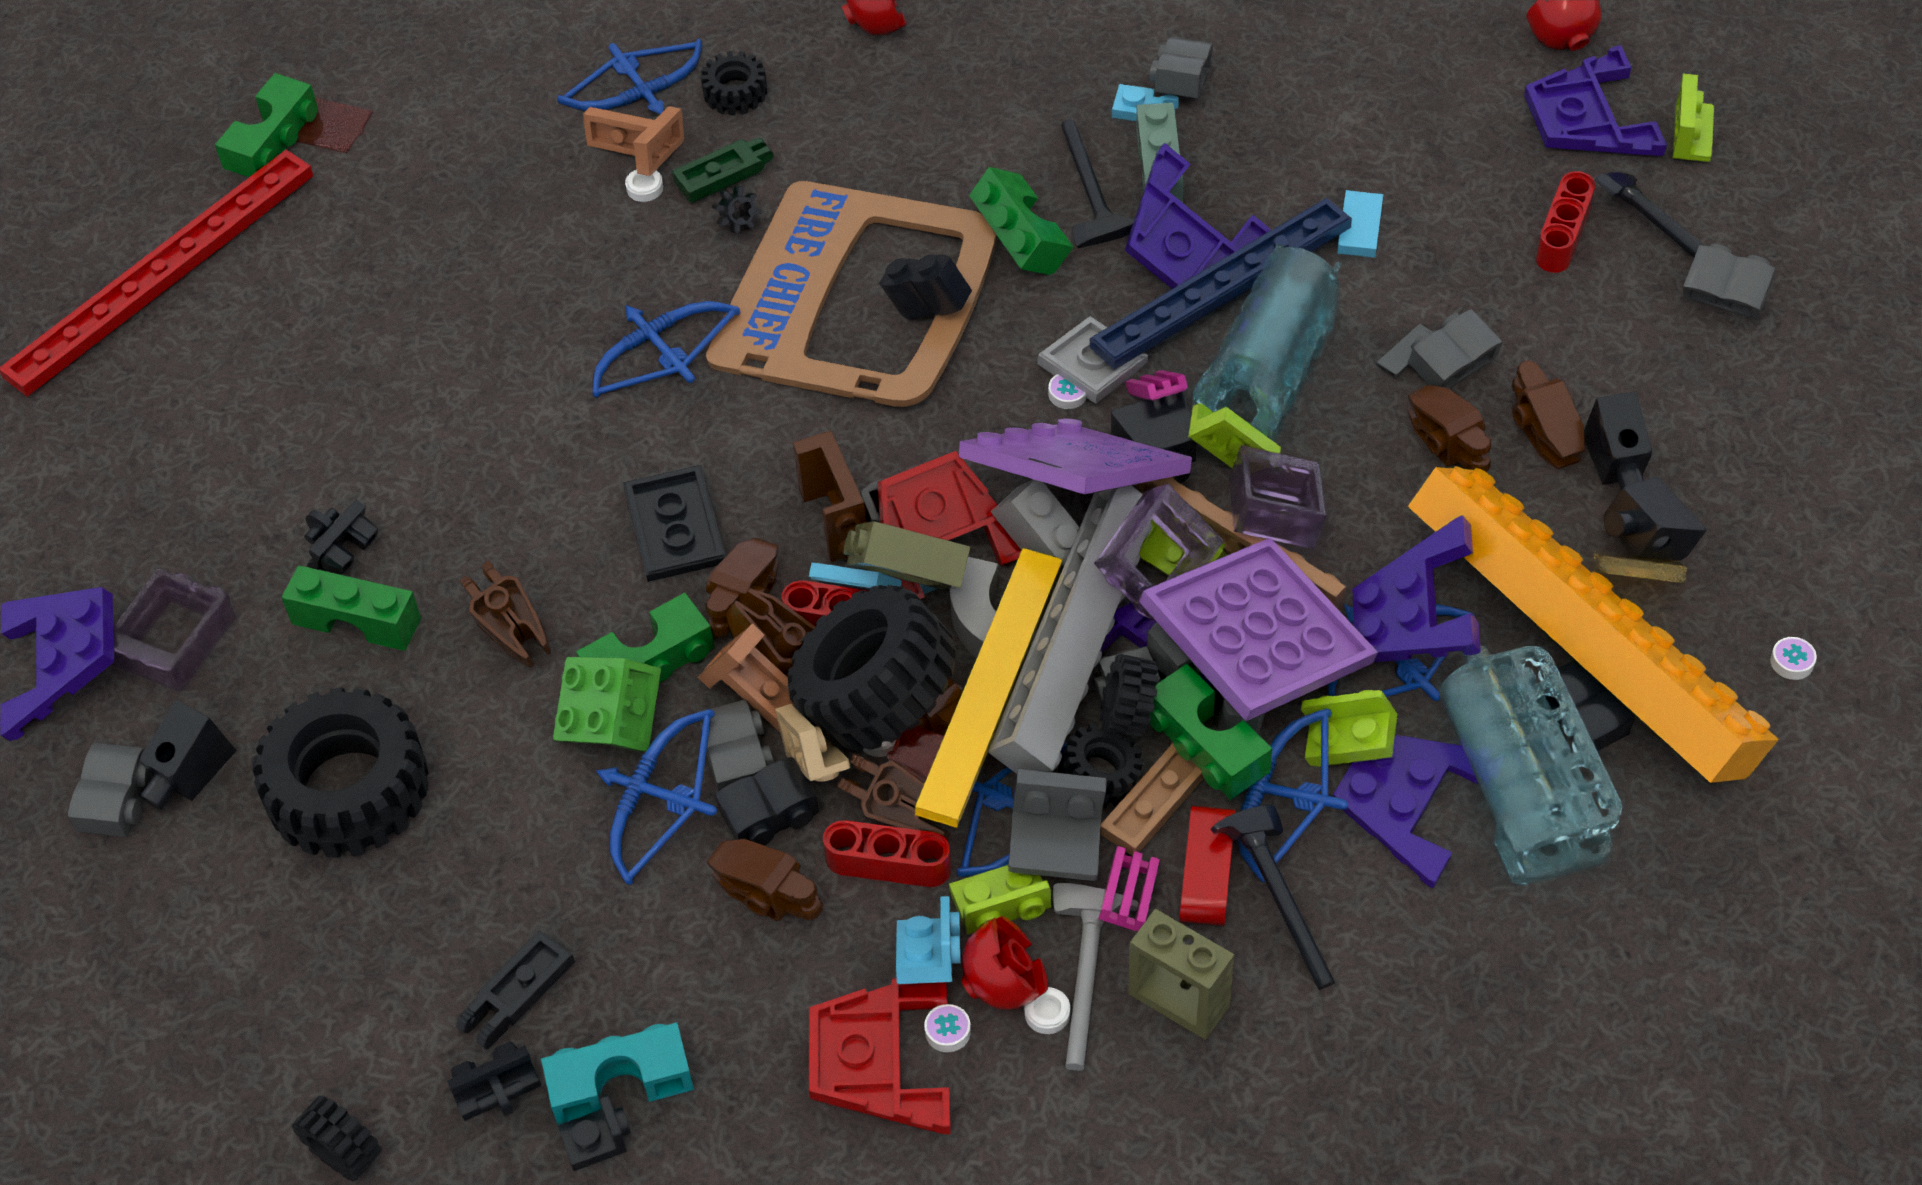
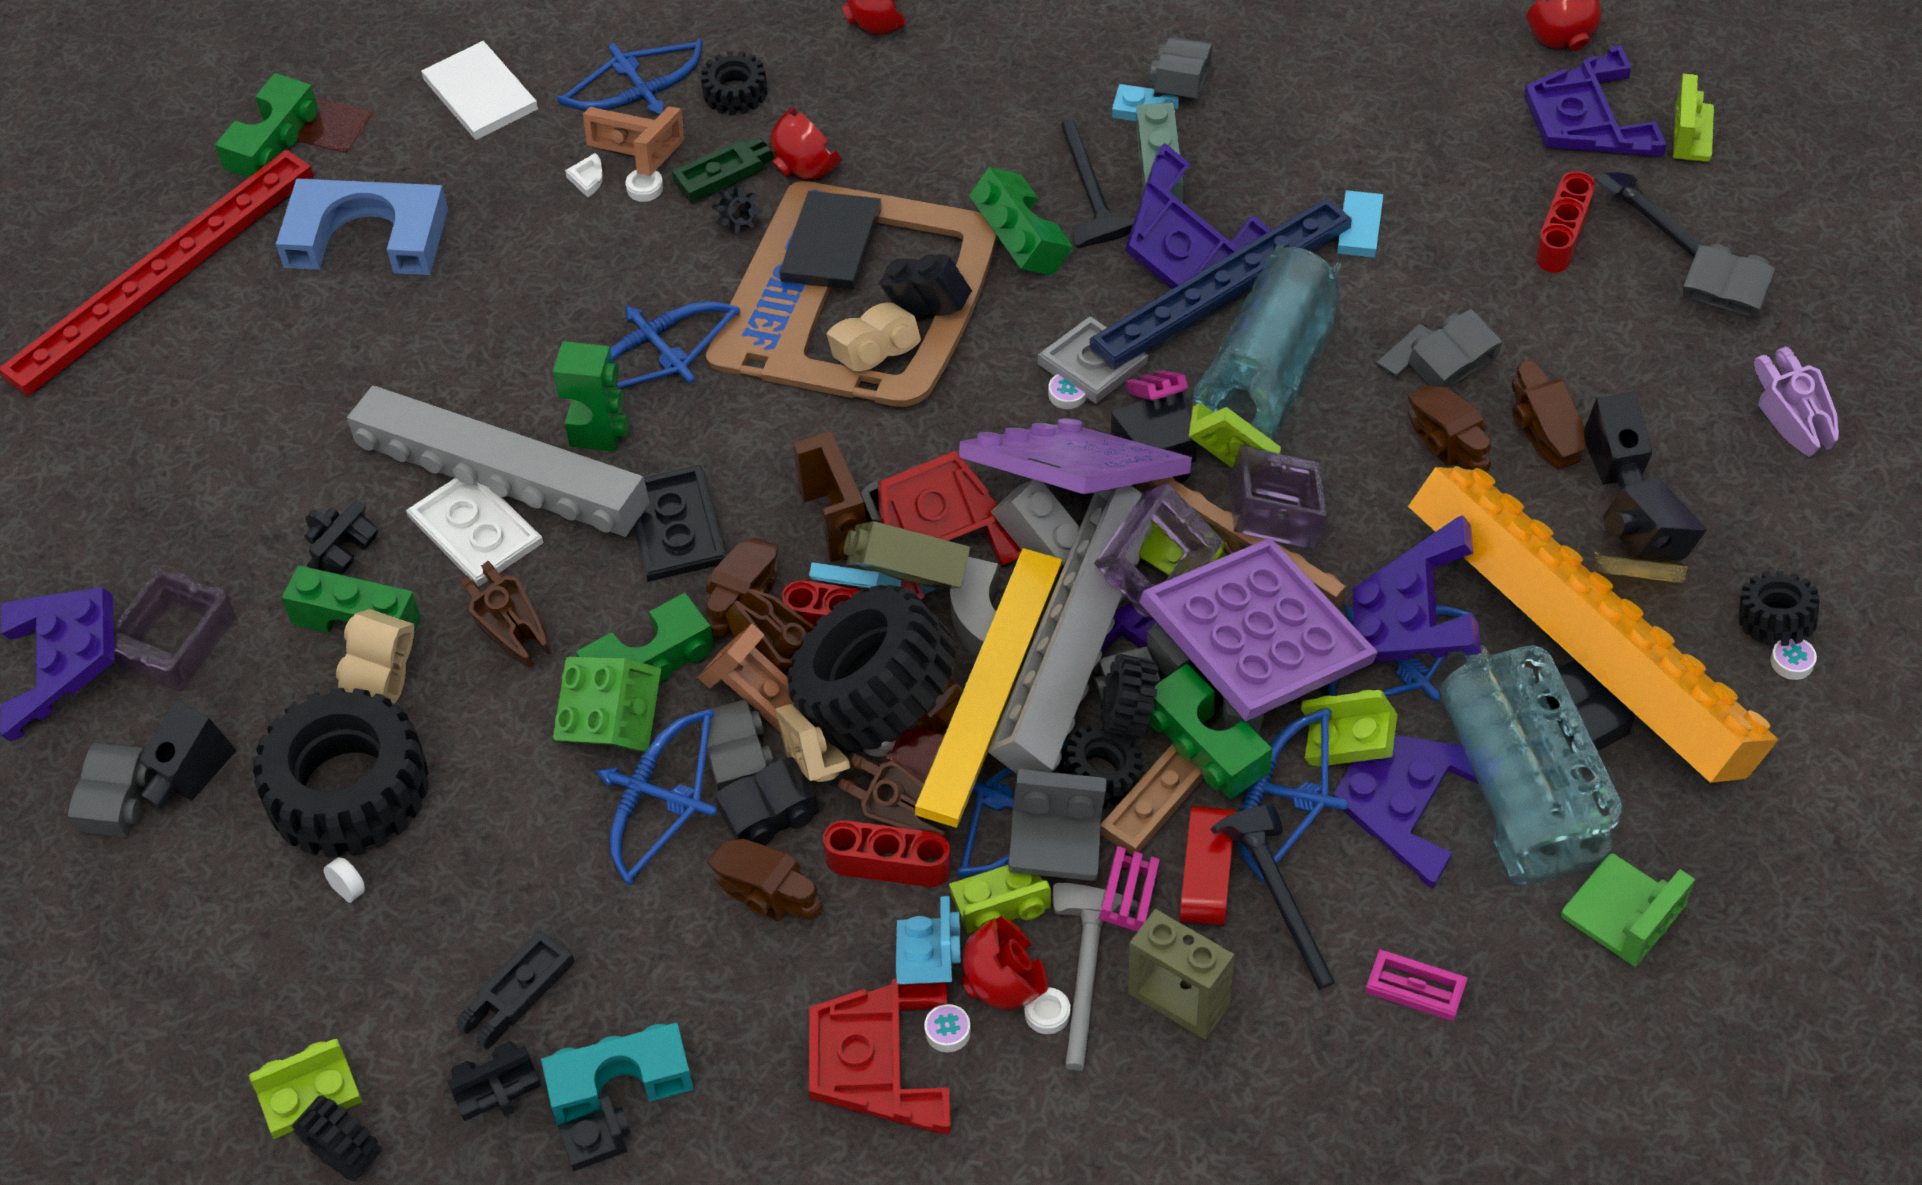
none -> lime bracket [249,1039,362,1139]
none -> medium blue arch [276,179,448,275]
none -> white tile [324,857,365,903]
none -> tan brick [336,609,414,704]
none -> light grey brick [347,385,650,537]
none -> white tile [406,478,544,587]
none -> white tile [421,41,538,140]
none -> green arch [553,341,629,452]
none -> white tile [565,153,603,197]
none -> red cylinder [770,107,842,181]
none -> black tile [779,191,882,290]
none -> tan brick [826,303,921,371]
none -> dark pink tile [1365,949,1468,1022]
none -> bright green bracket [1561,854,1695,967]
none -> black tyre [1739,571,1820,646]
none -> lavender hinge [1754,347,1839,457]

